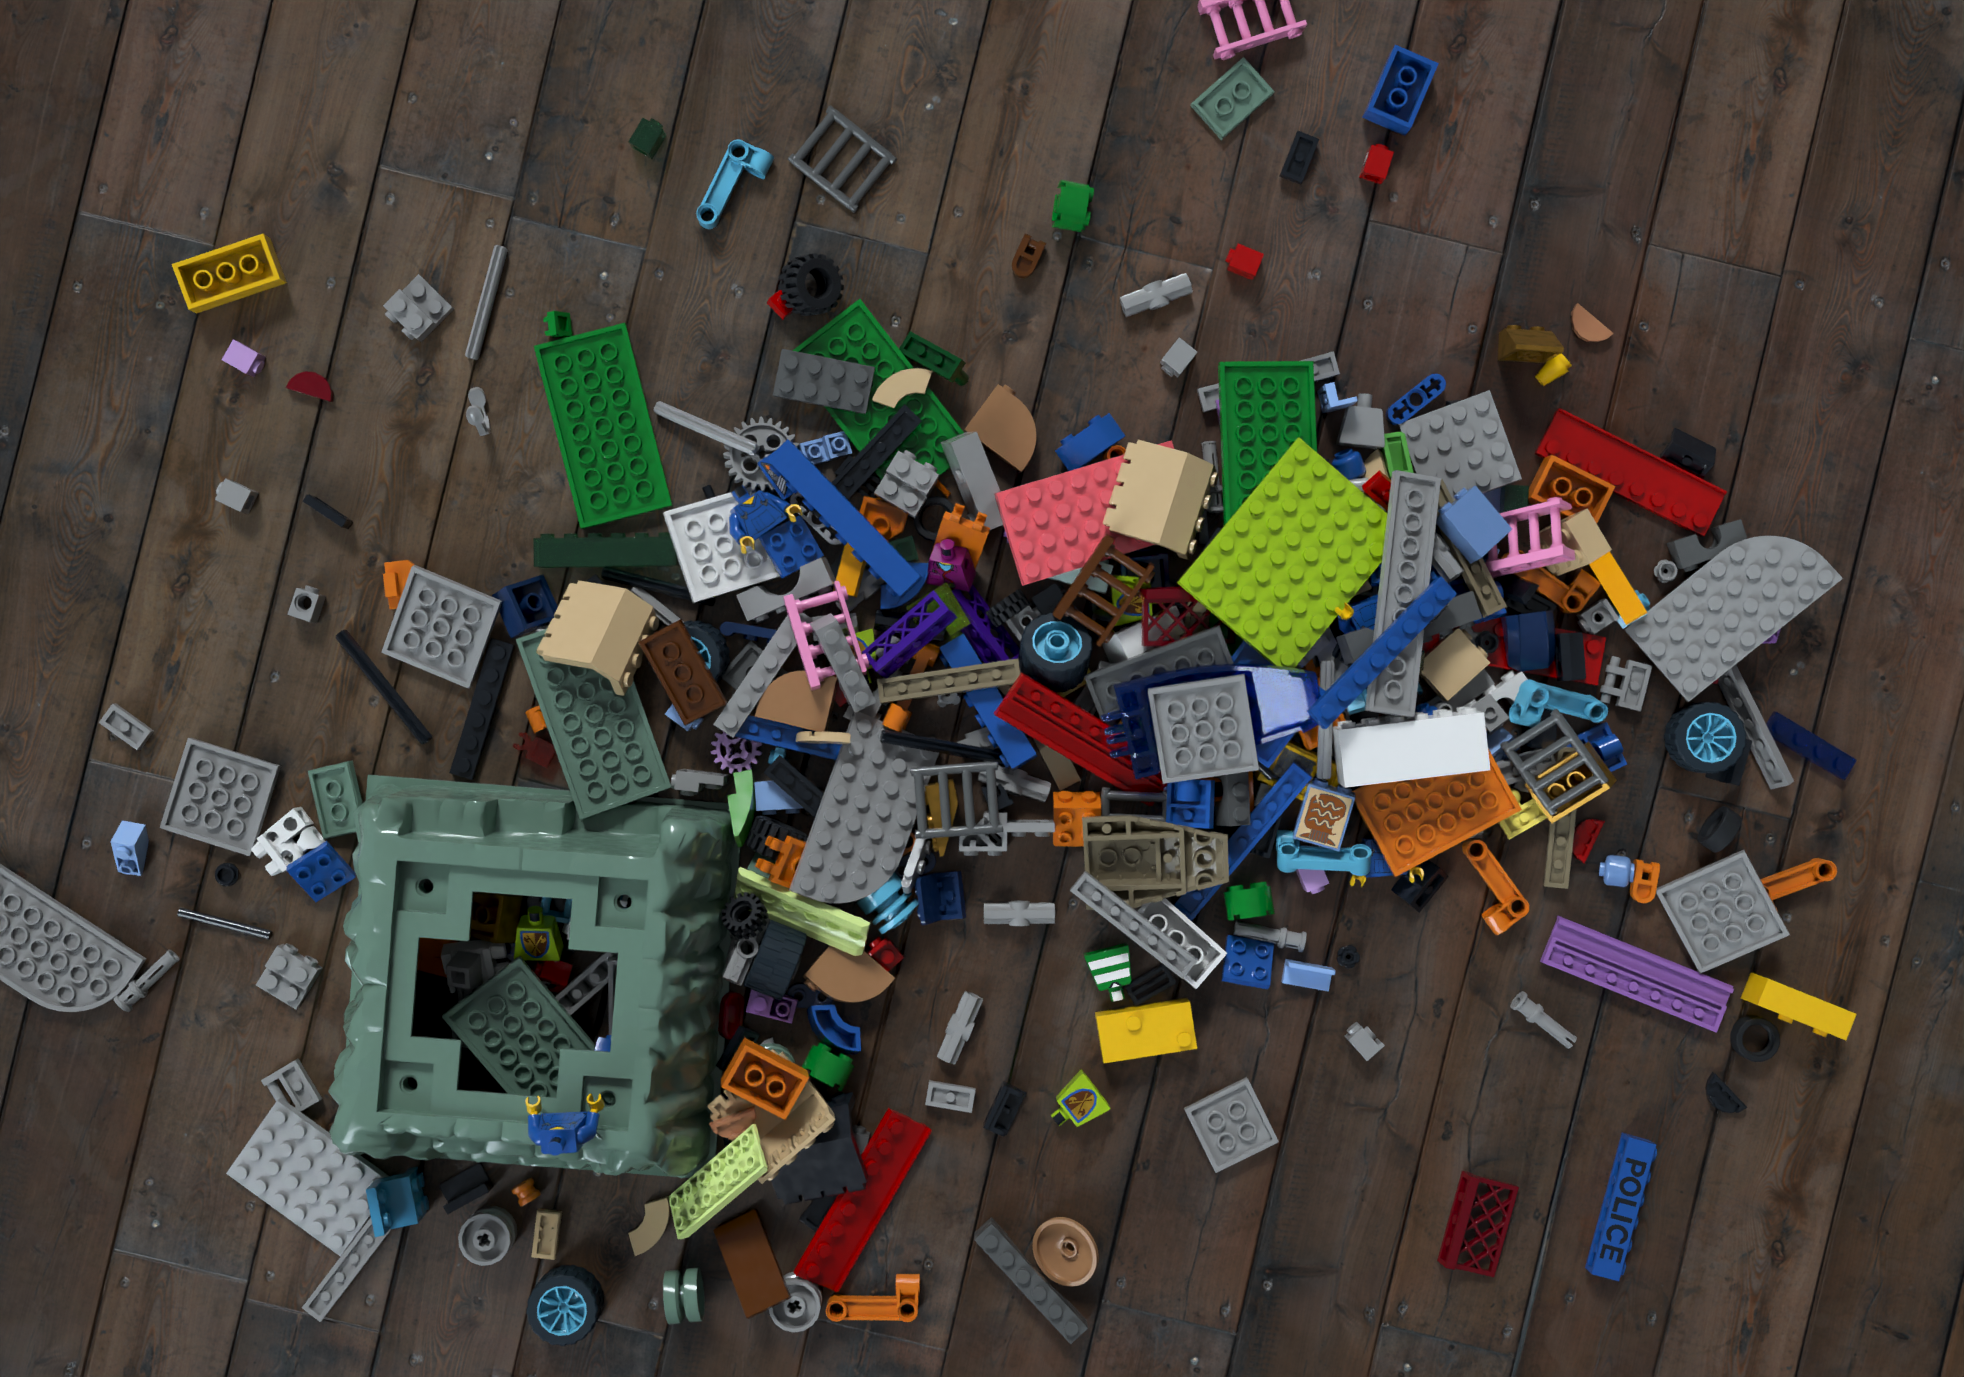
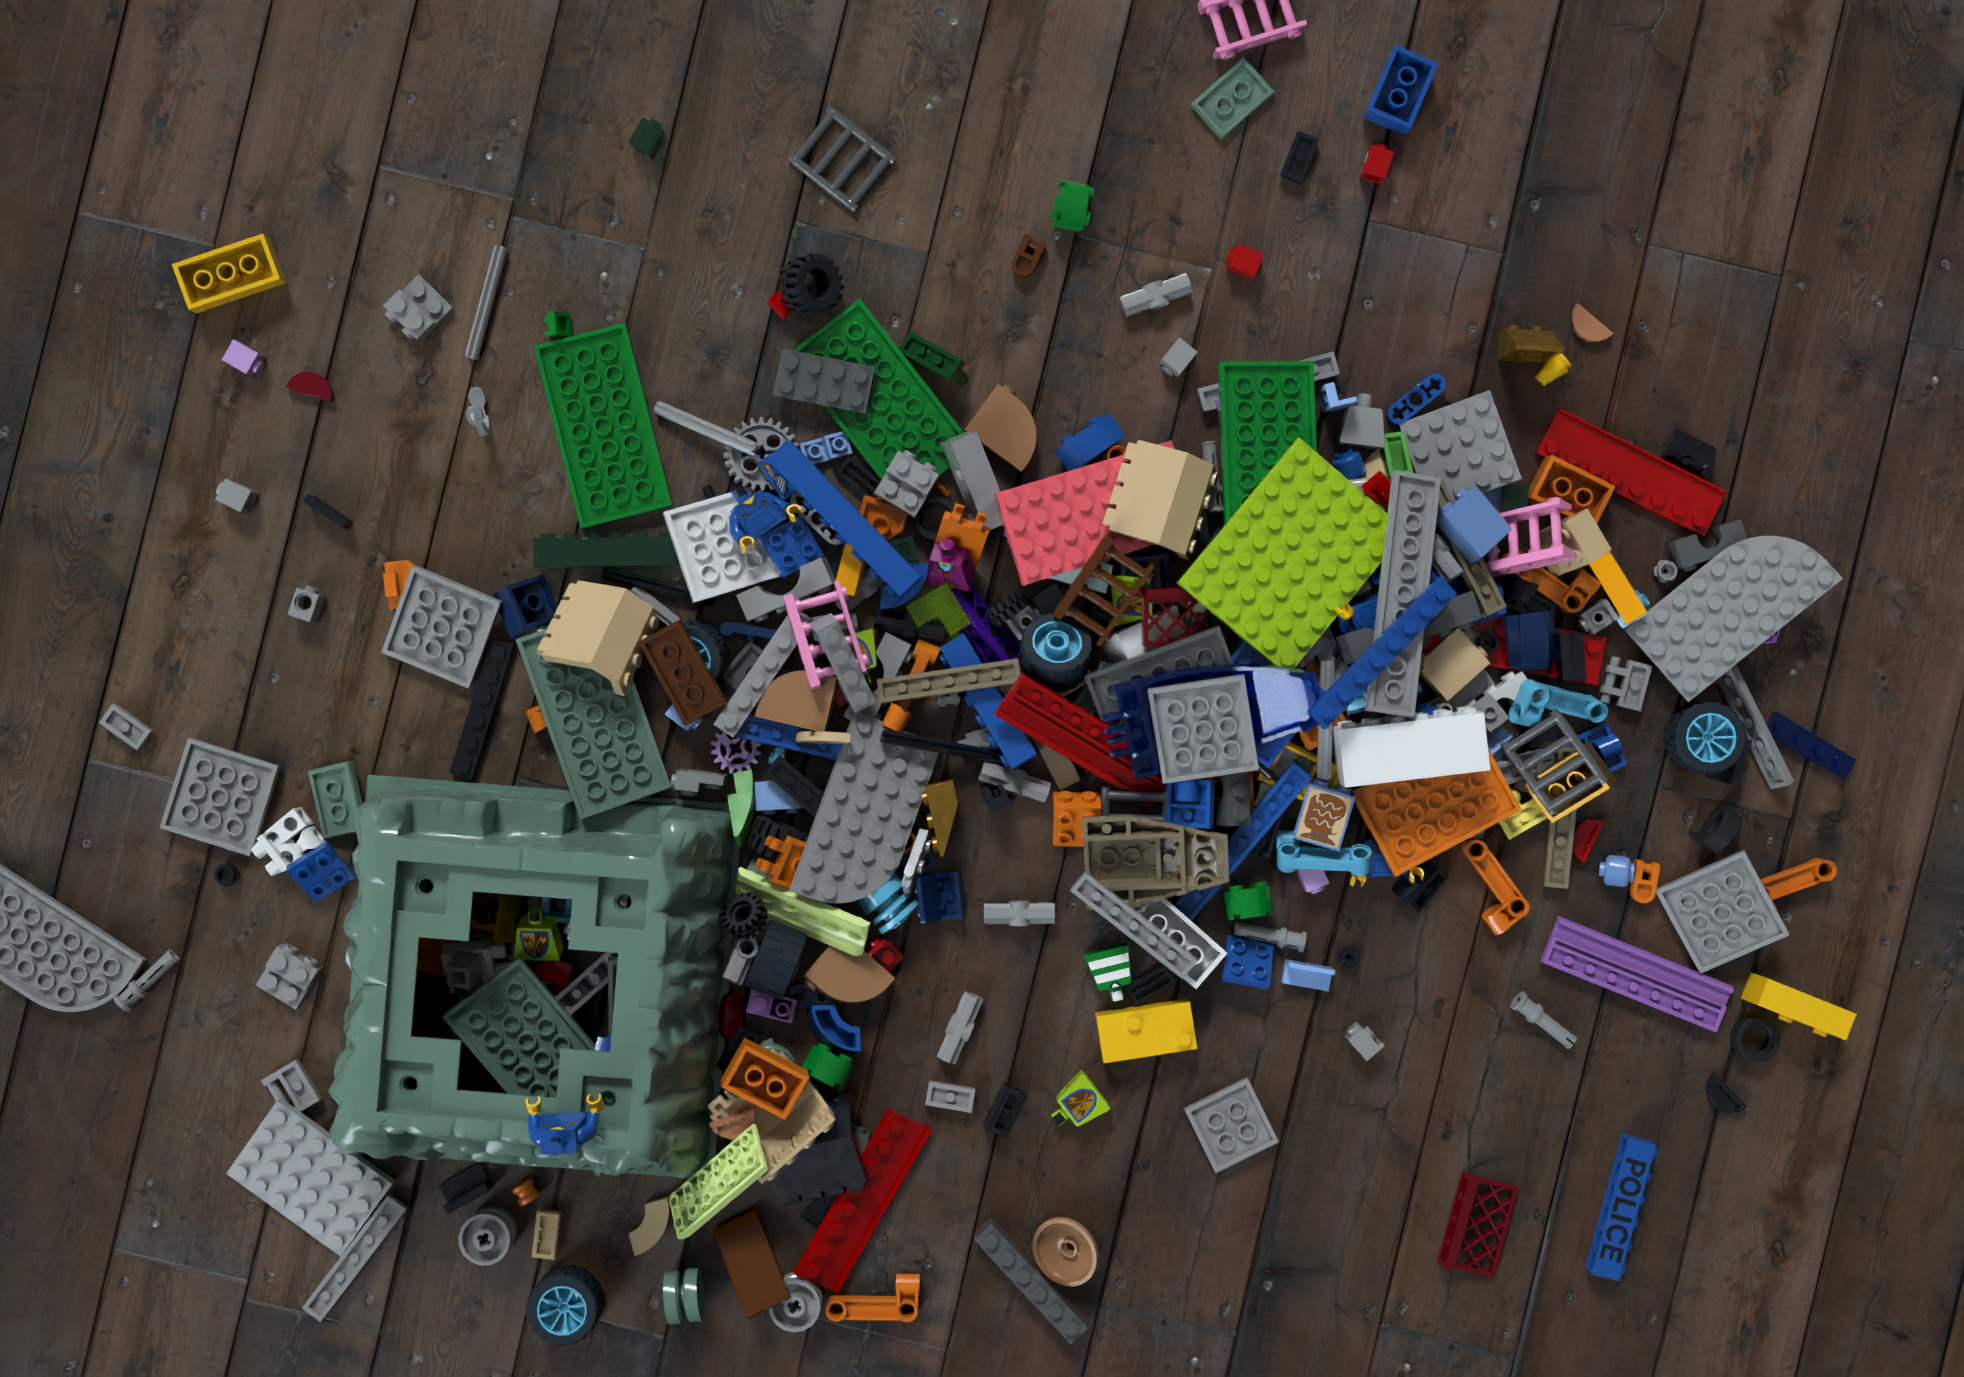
light blue slope [111,821,149,876] -> none
black bar [177,907,273,940] -> none
black axle [335,630,432,745] -> none
dark azure bracket [366,1167,429,1237] -> none
clear red plate [513,732,556,768] -> none
medium azure piece [696,139,775,229] -> none
black plate [808,405,922,518] -> none
dark purple fence [862,590,958,678] -> none
tan tile [872,368,932,409] -> none
dark grey bar [910,761,1003,839] -> none
light grey piece [959,810,1055,856] -> none

